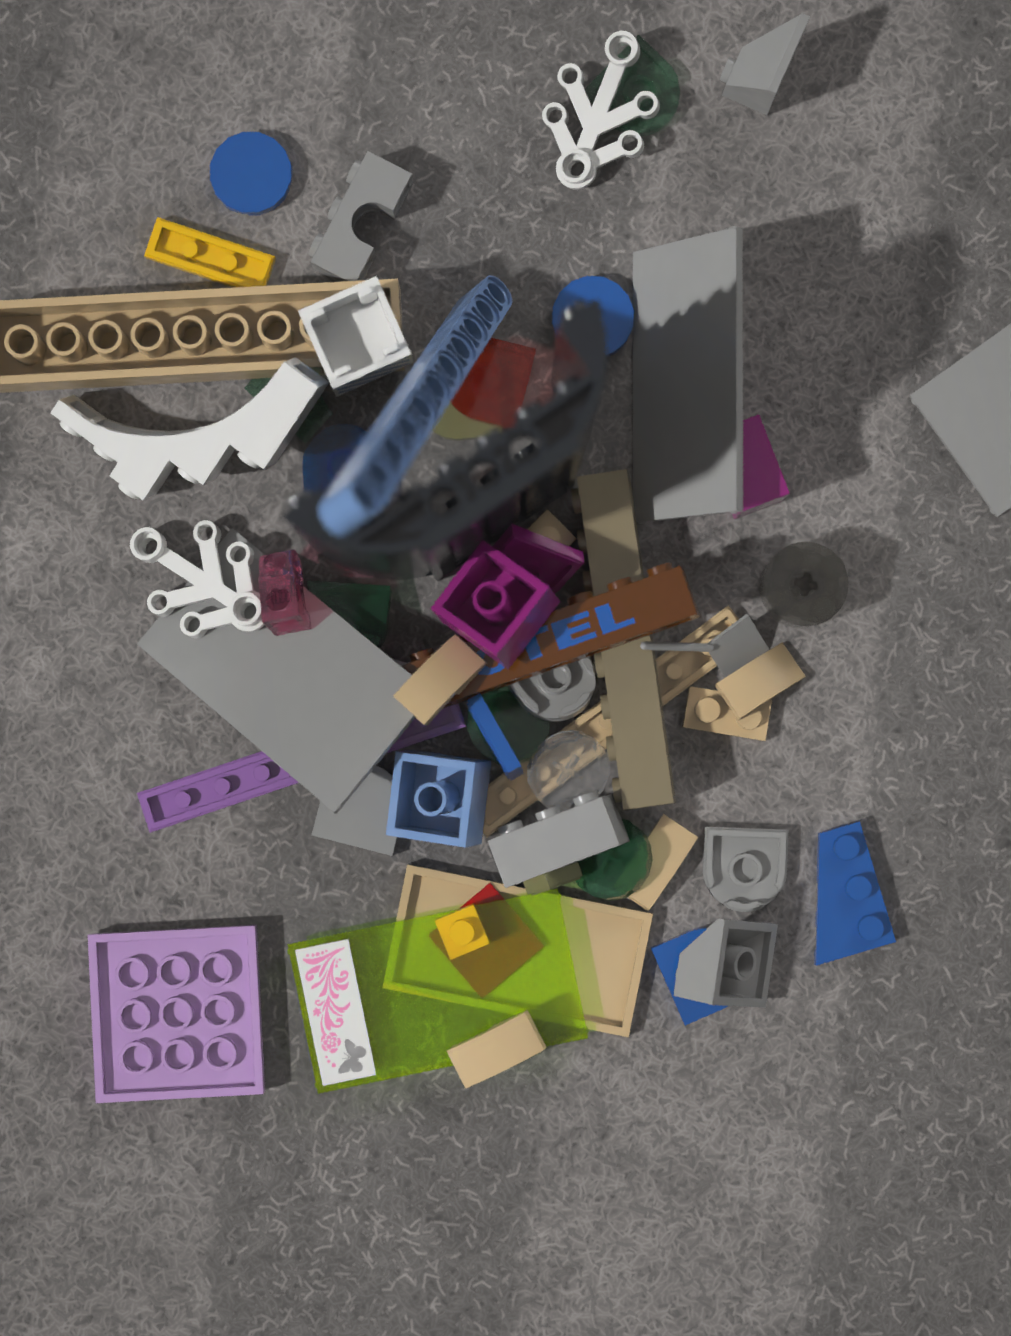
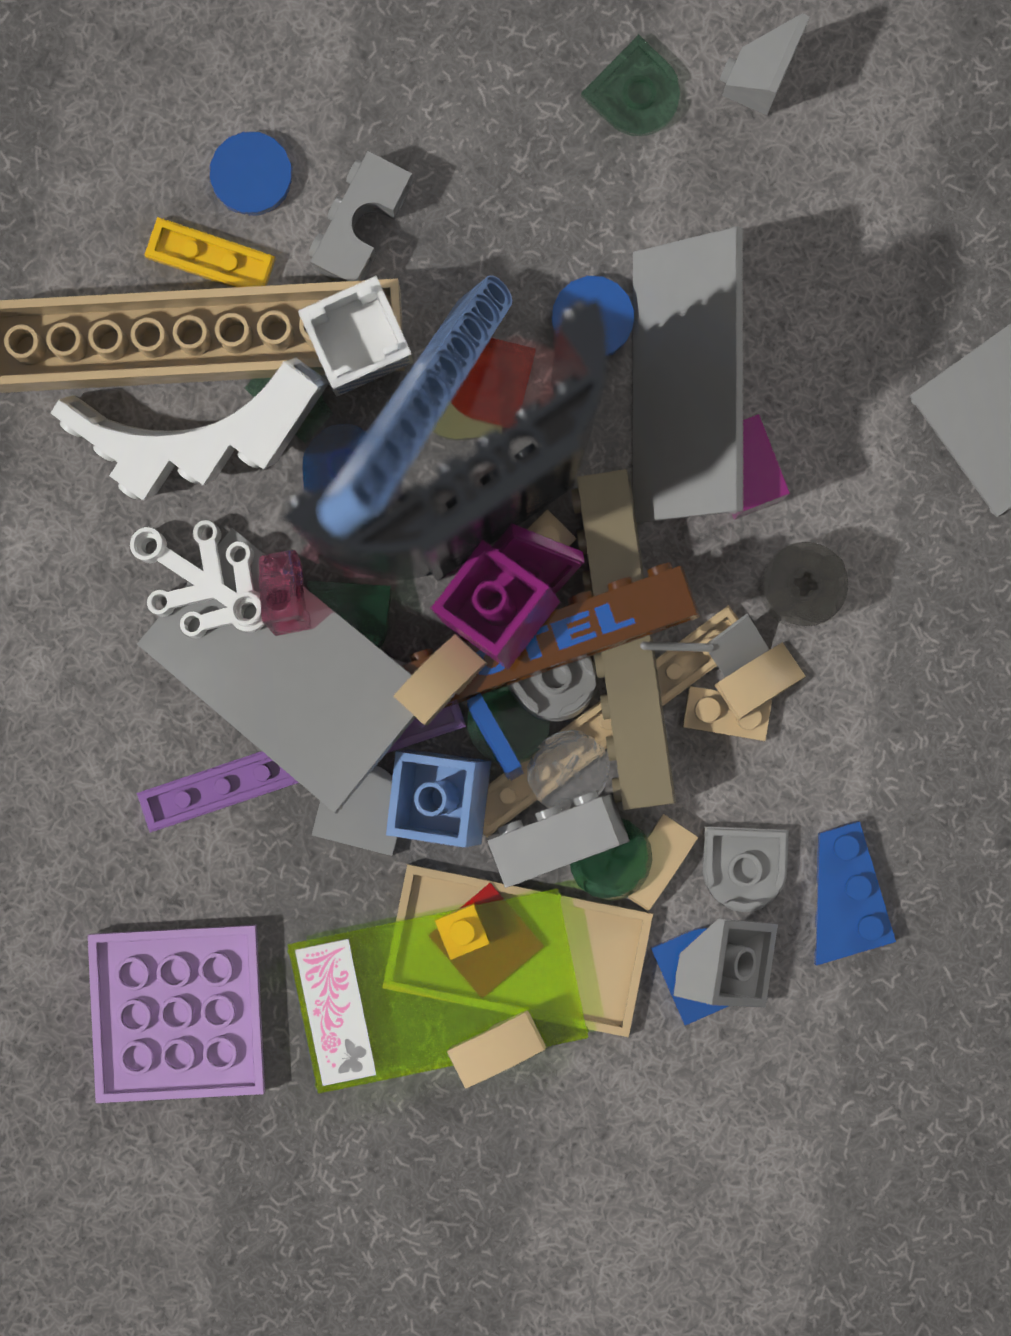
olive tile [523,862,583,896] -> none
white plant [542,31,660,190] -> none

